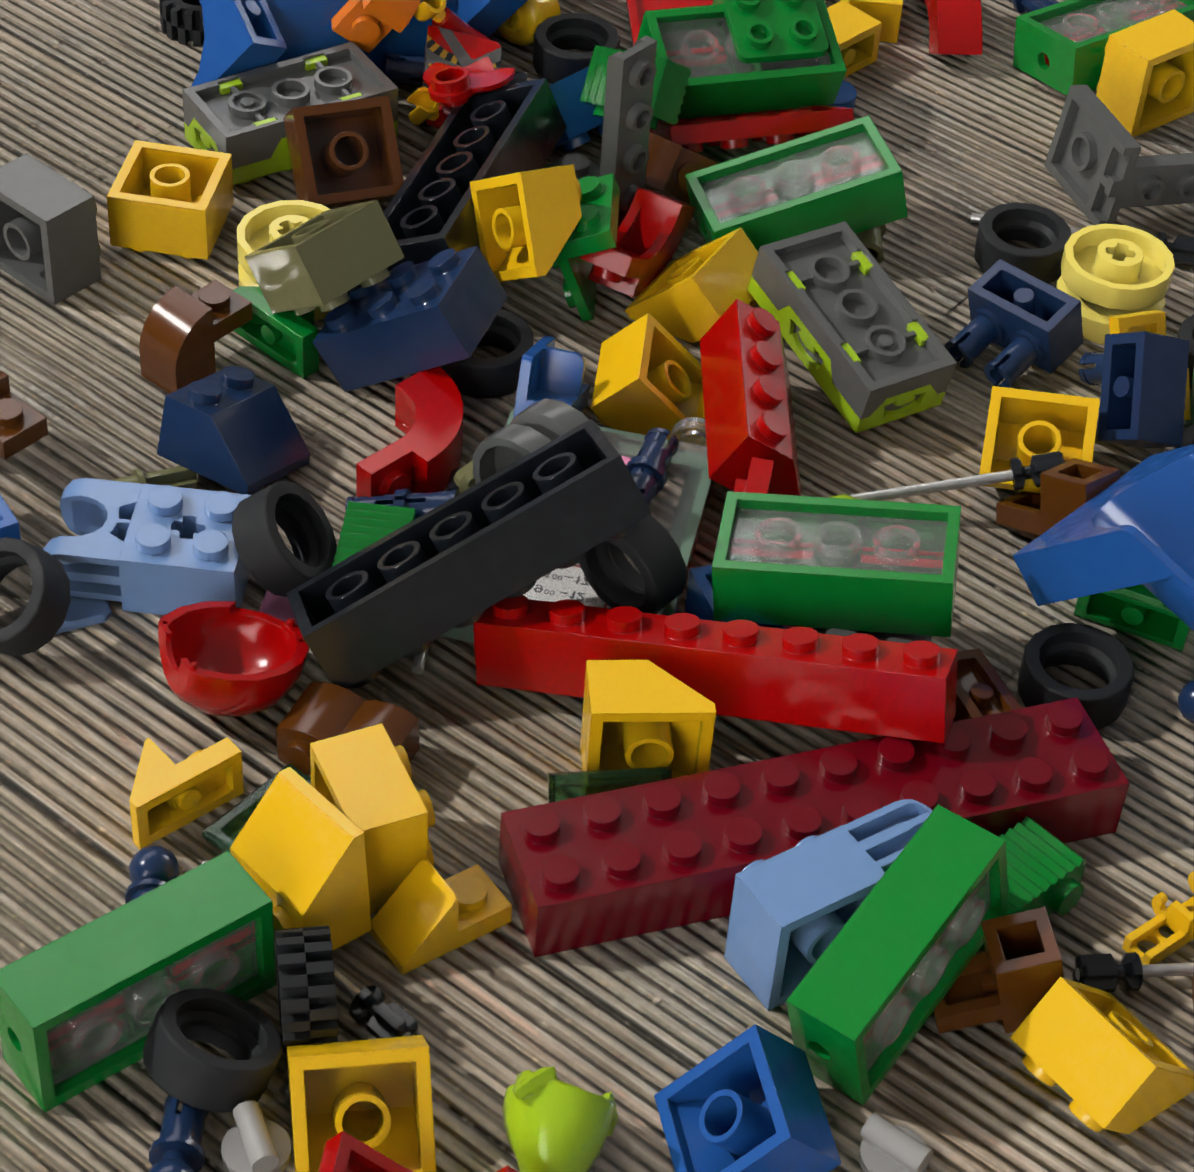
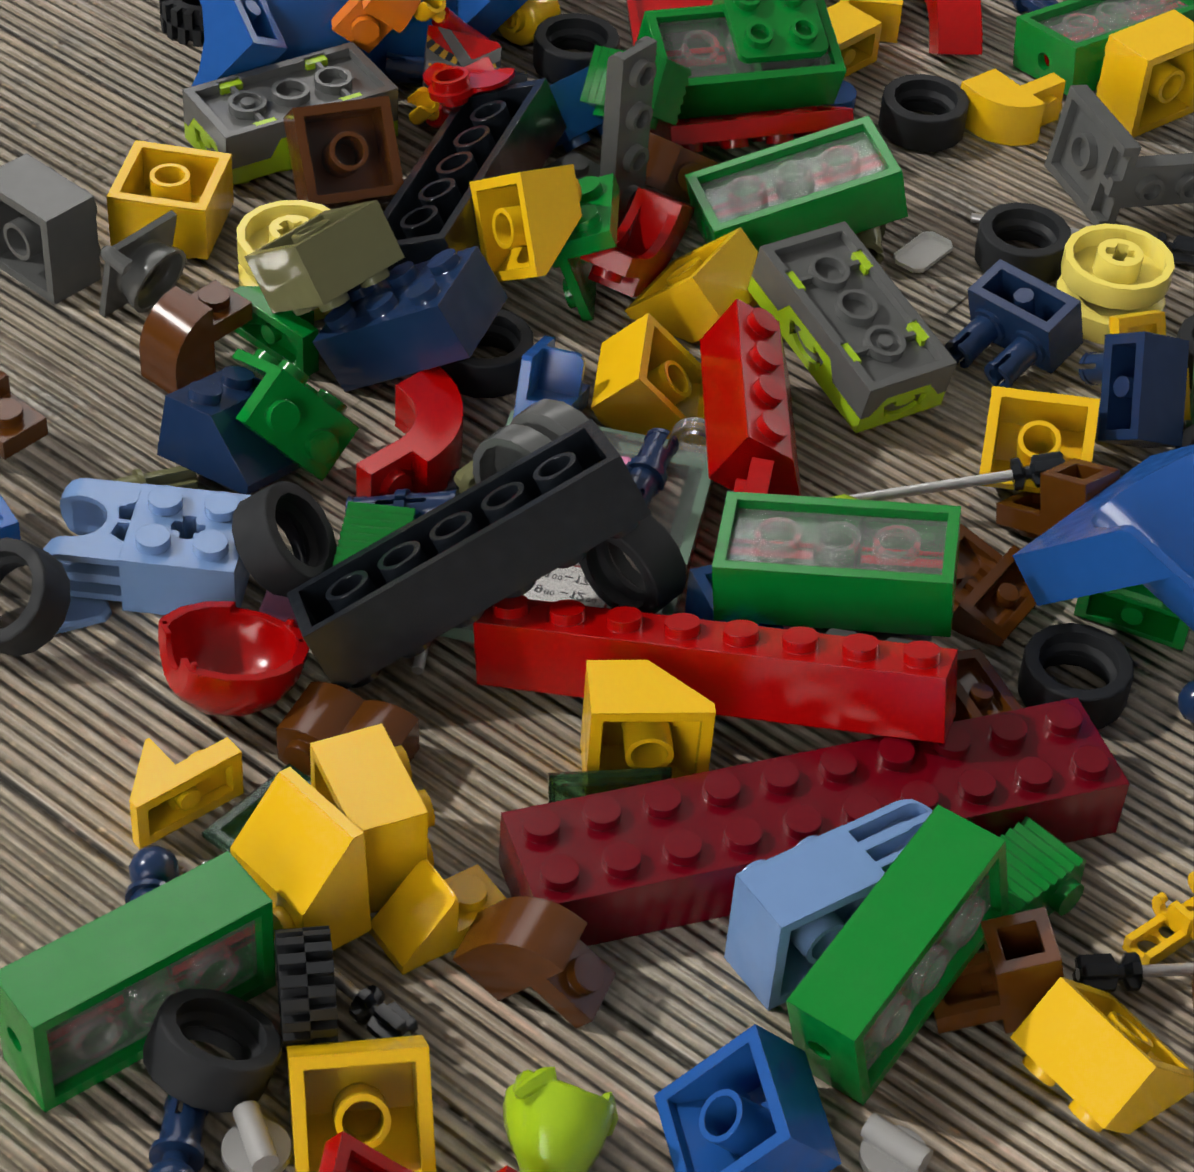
none -> dark grey hat [99,210,186,318]
none -> green bracket [232,348,359,481]
none -> reddish brown brick [453,896,616,1029]
none -> black tyre [878,74,970,152]
none -> white piece [893,231,953,273]
none -> reddish brown slope [952,524,1037,647]
none -> yellow brick [960,68,1066,146]

